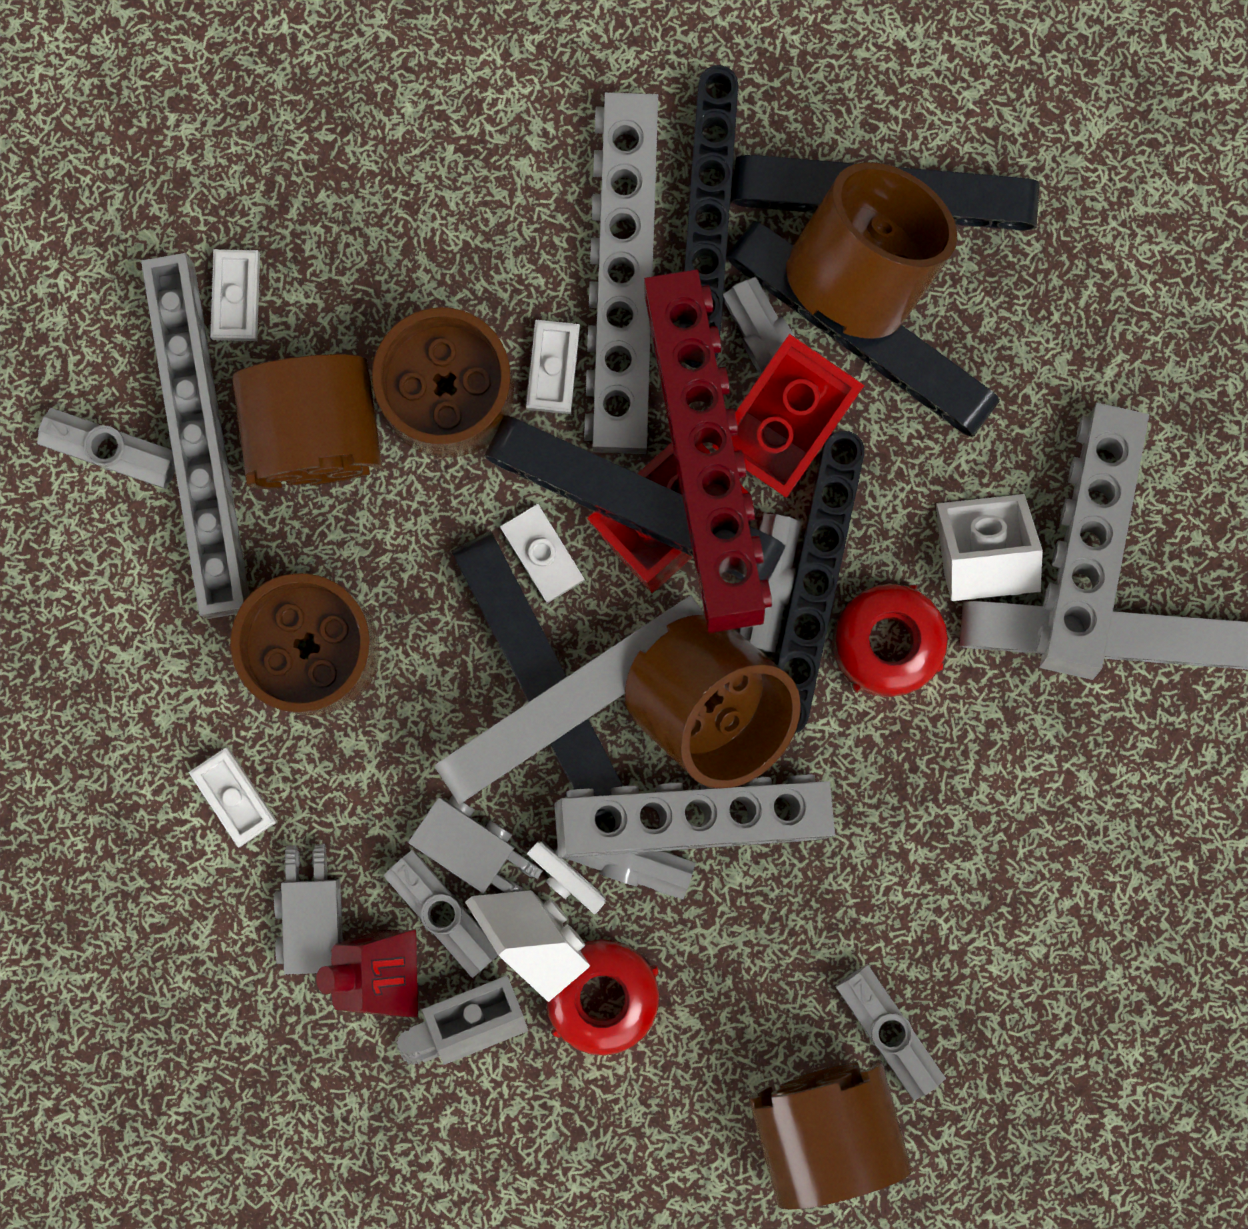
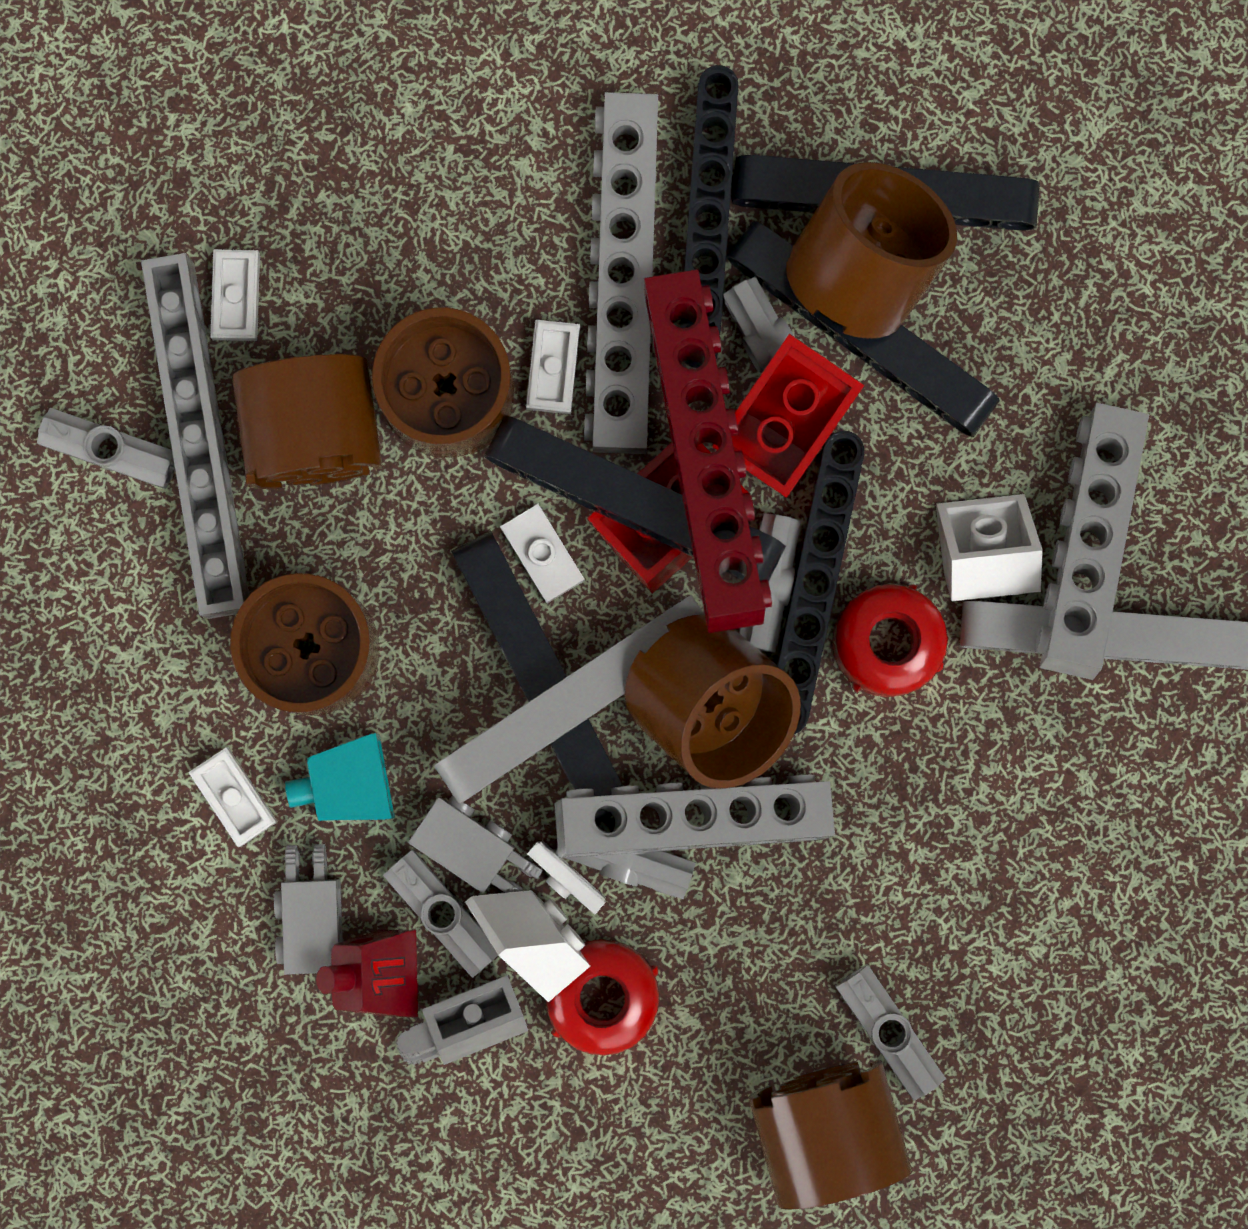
none -> teal torso [285,733,395,821]

